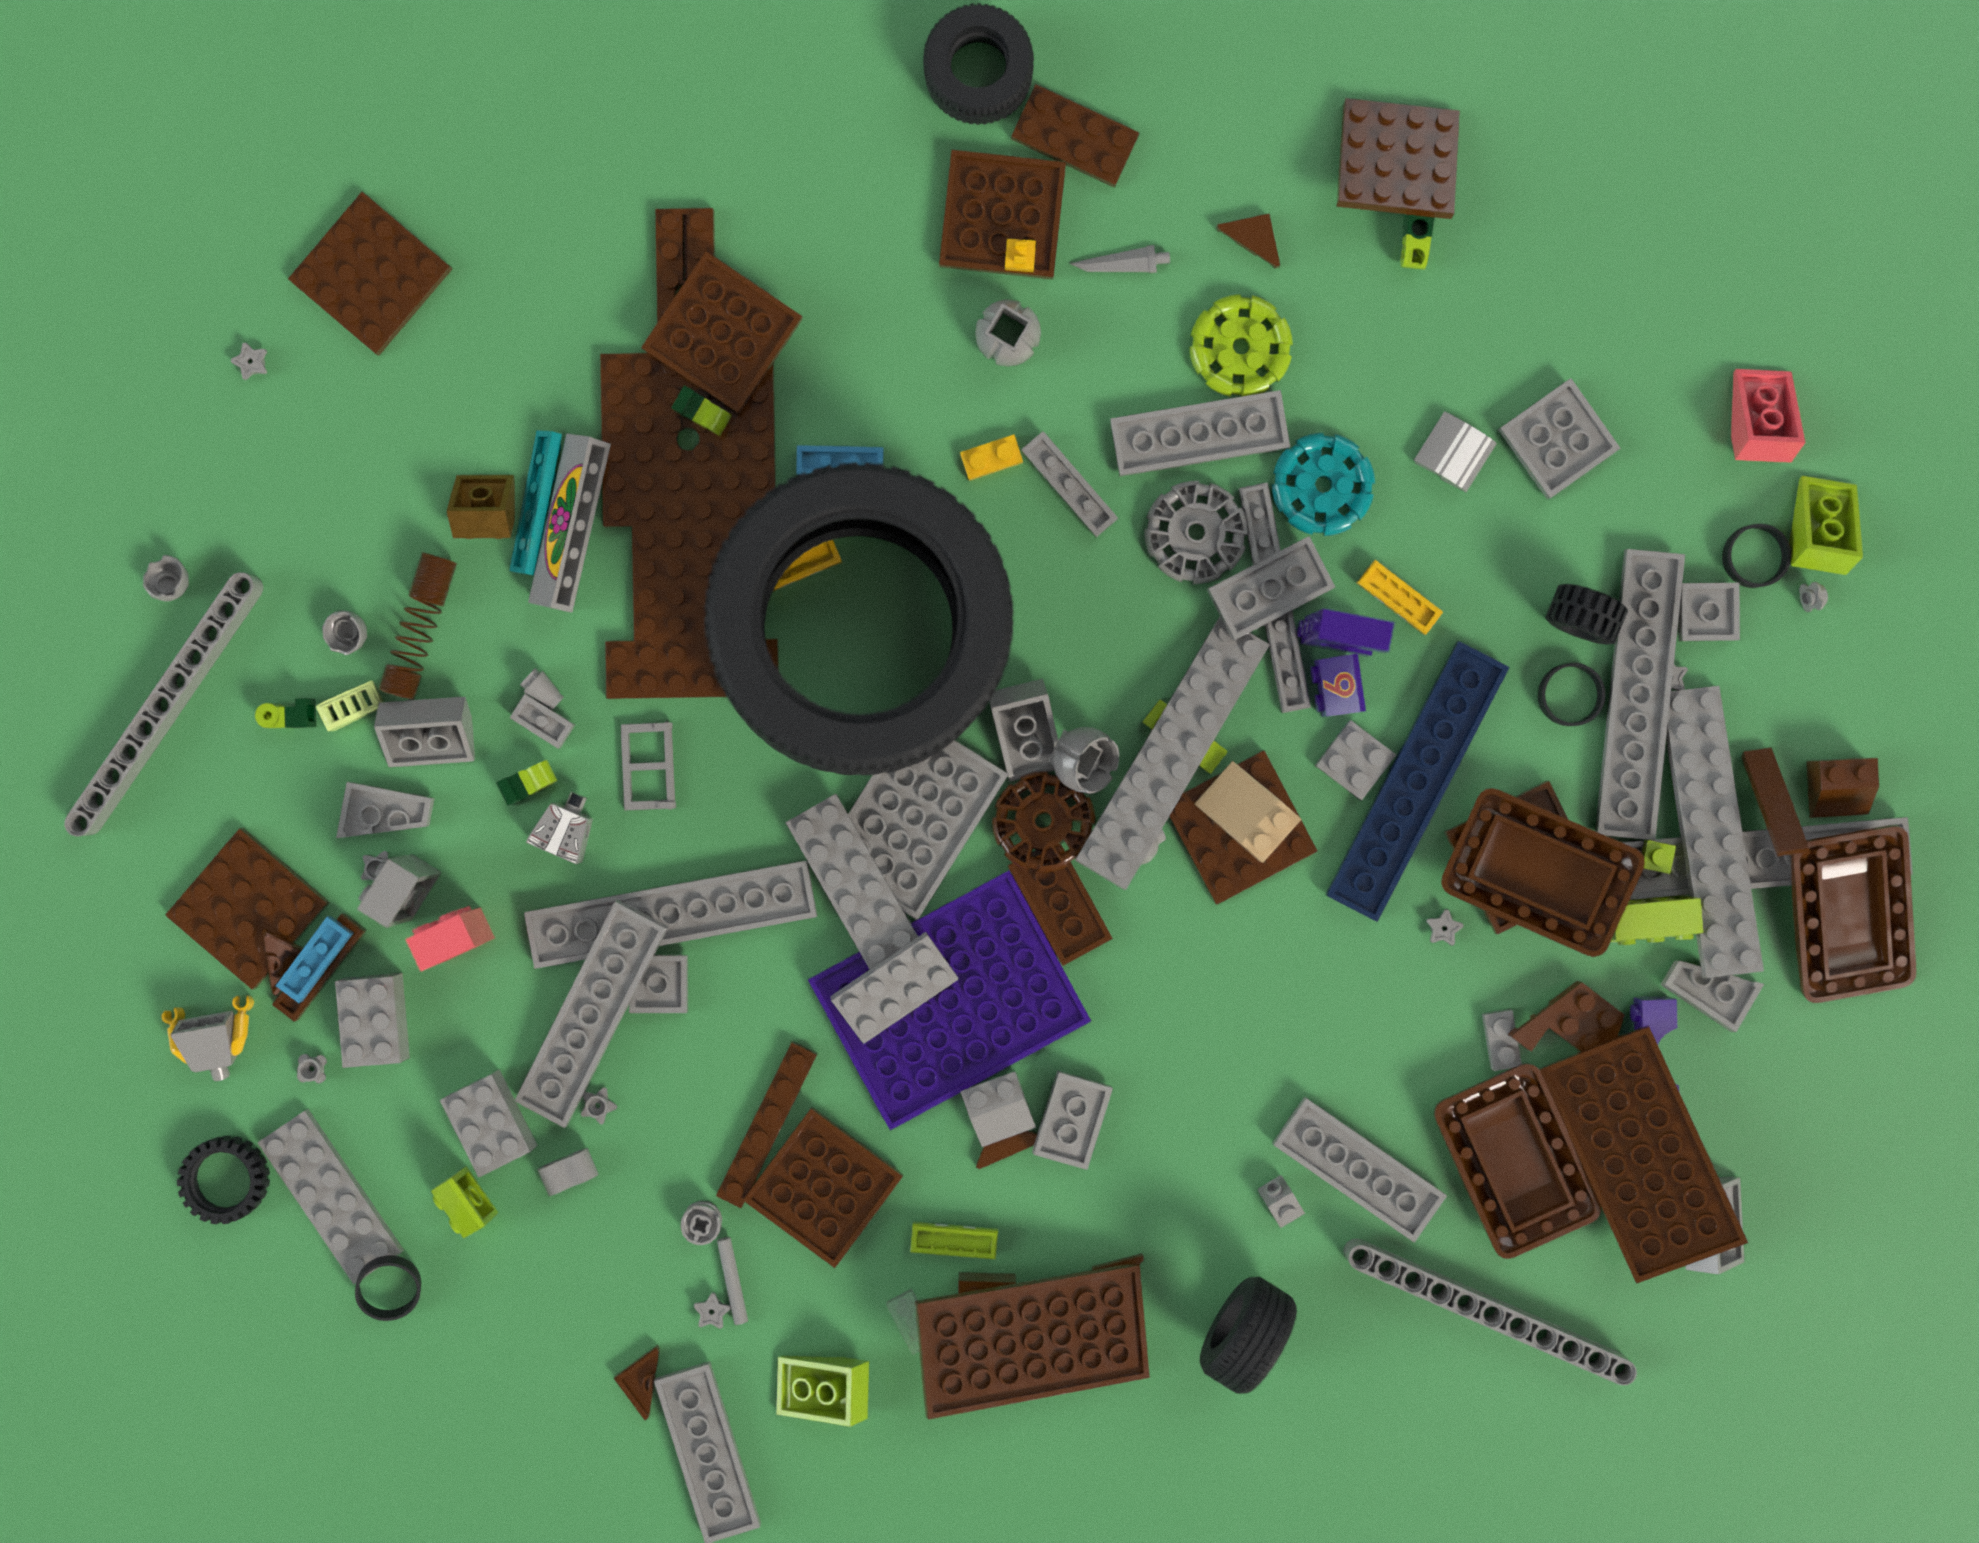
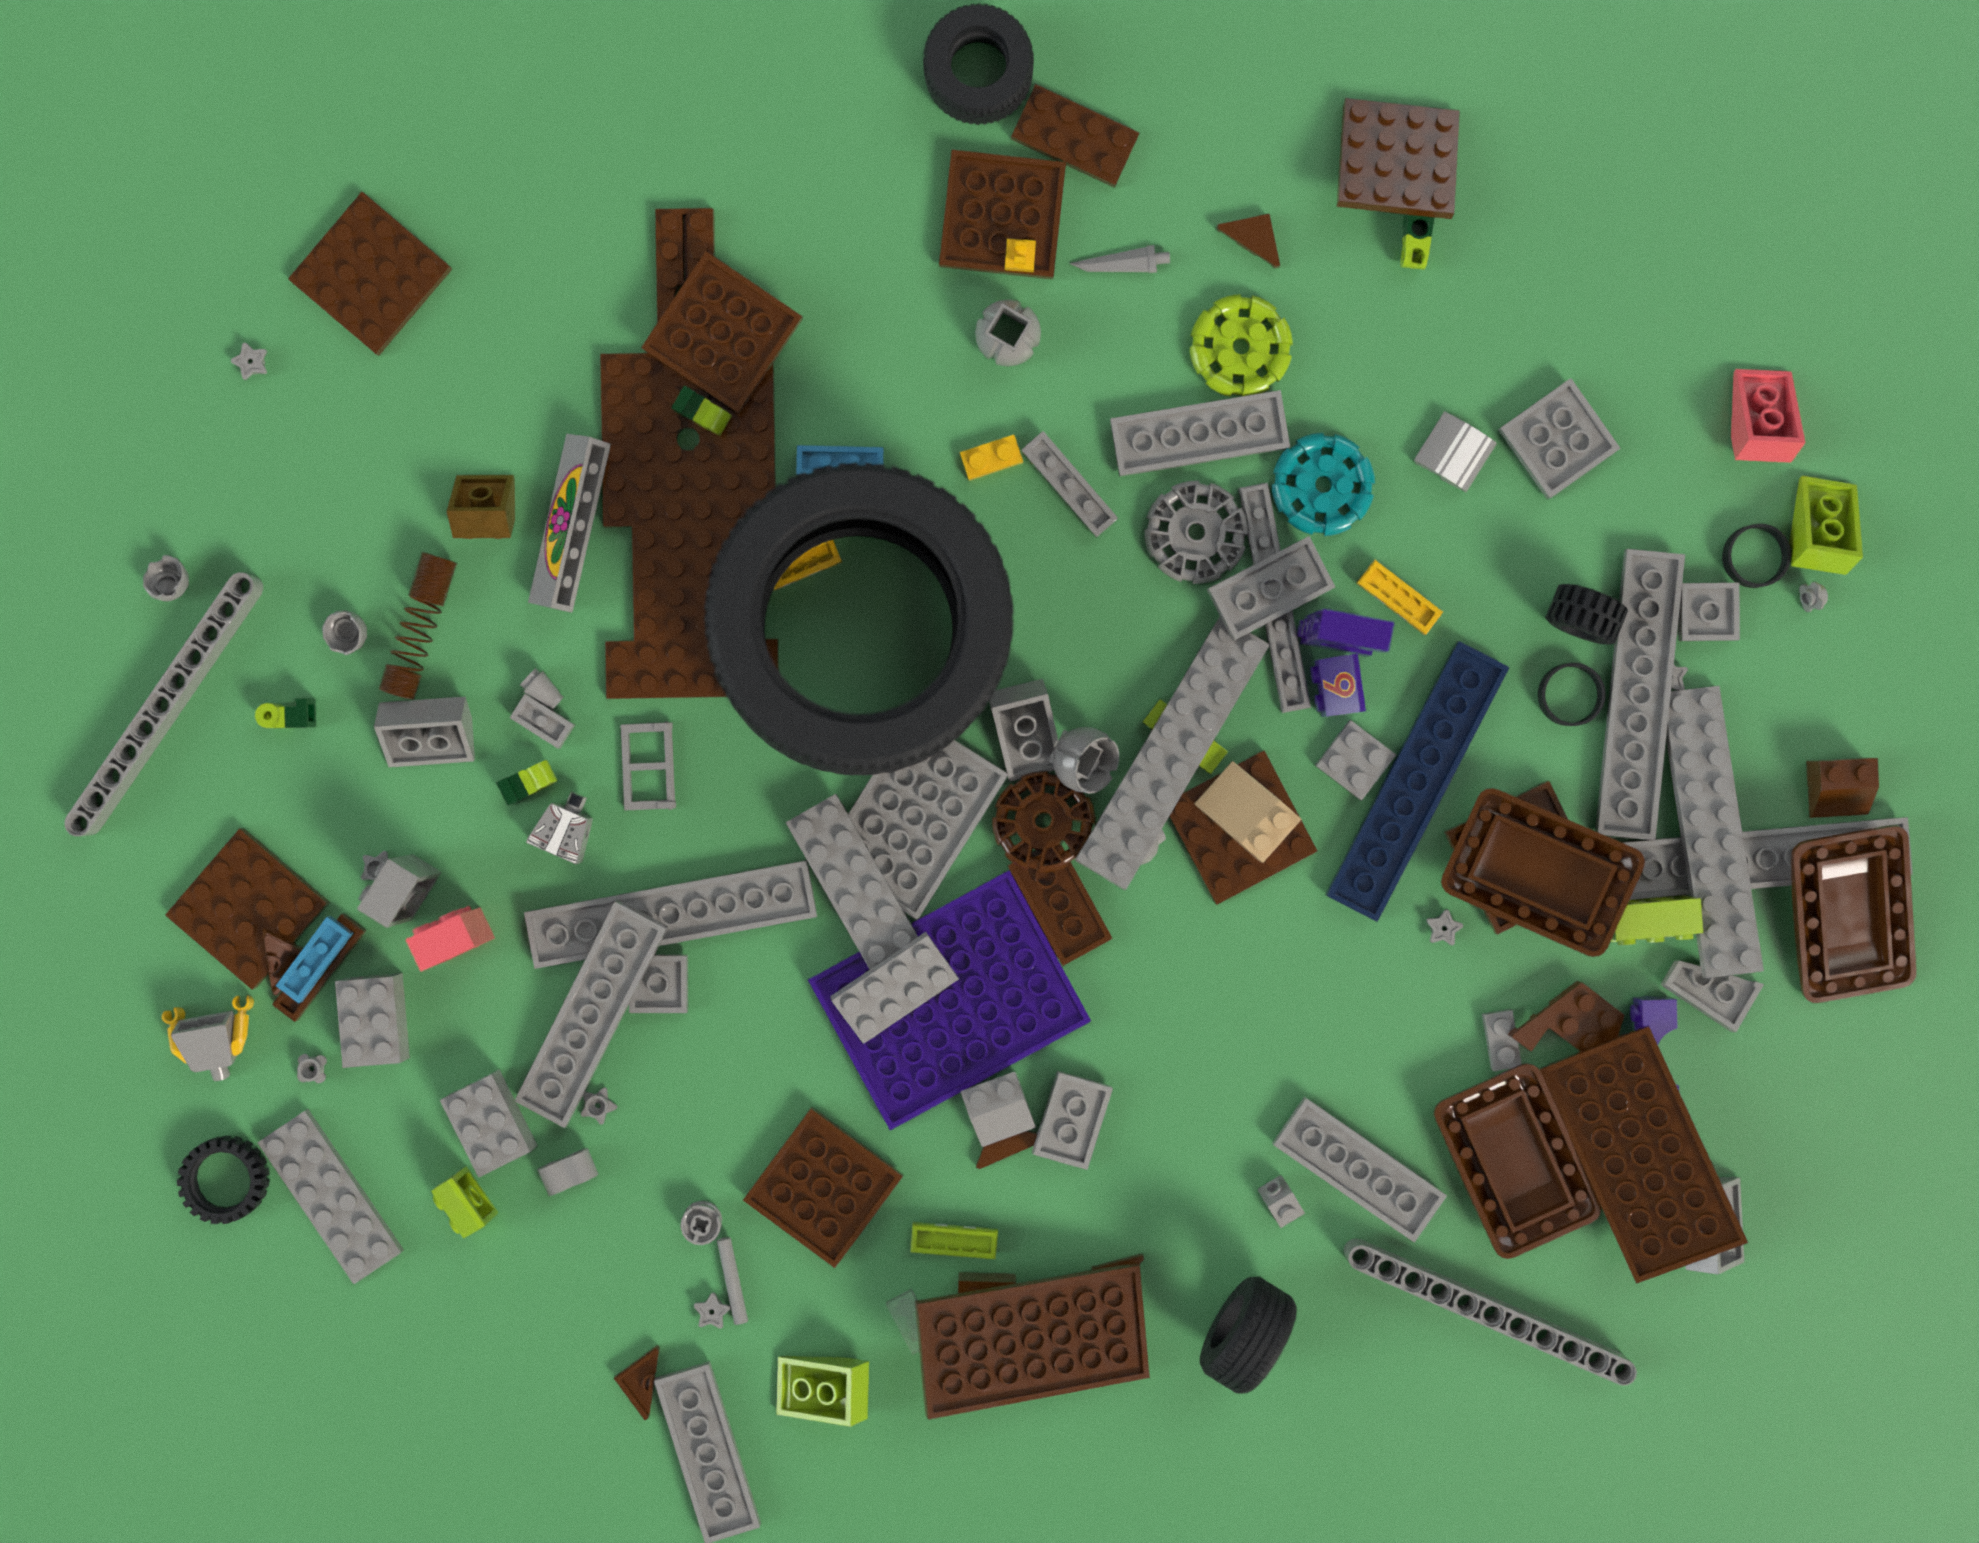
yellowish green slope [316,680,383,731] -> none
light grey wing [336,782,435,838] -> none
black tyre [355,1255,422,1321] -> none
teal plate [509,430,562,576] -> none
reddish brown plate [716,1041,818,1208] -> none
lime plate [1642,840,1676,874] -> none
reddish brown tile [1741,747,1809,857] -> none

